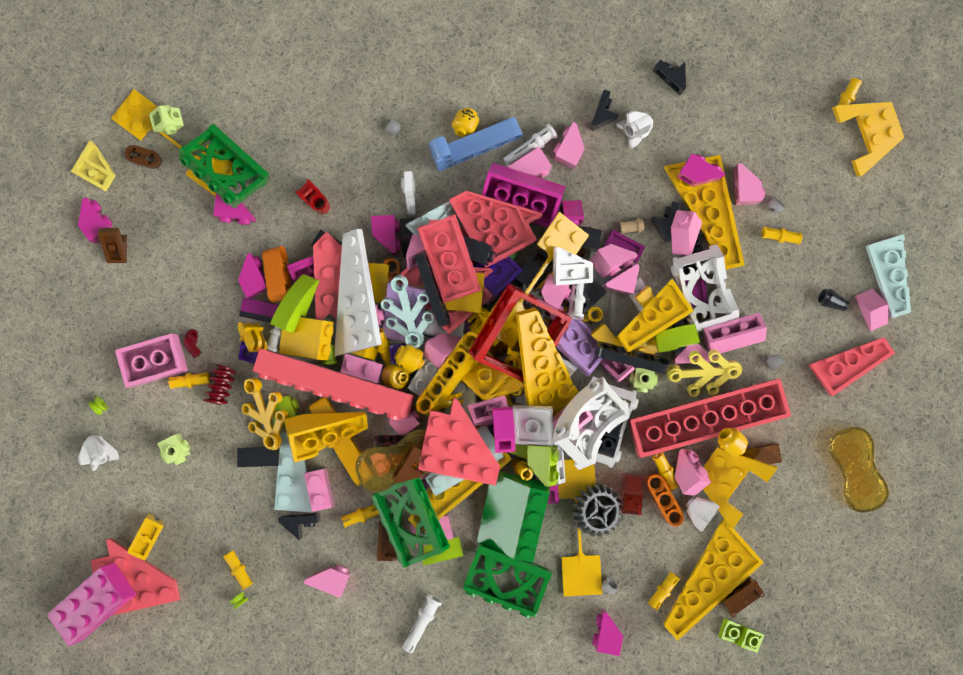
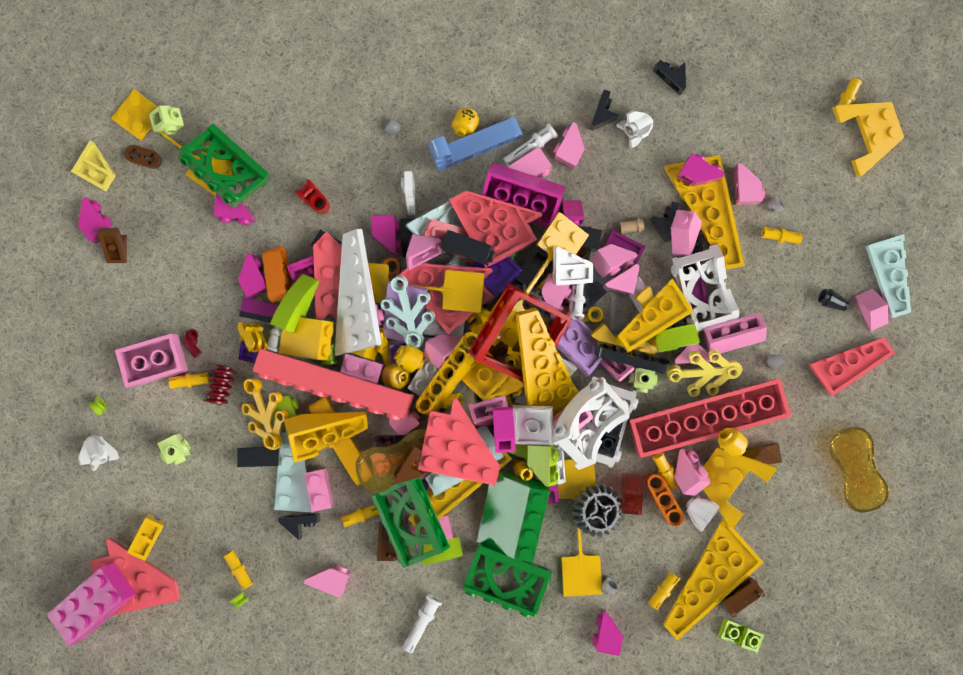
black beam [415,251,451,327] -> none
coral tile [417,215,481,303] -> none

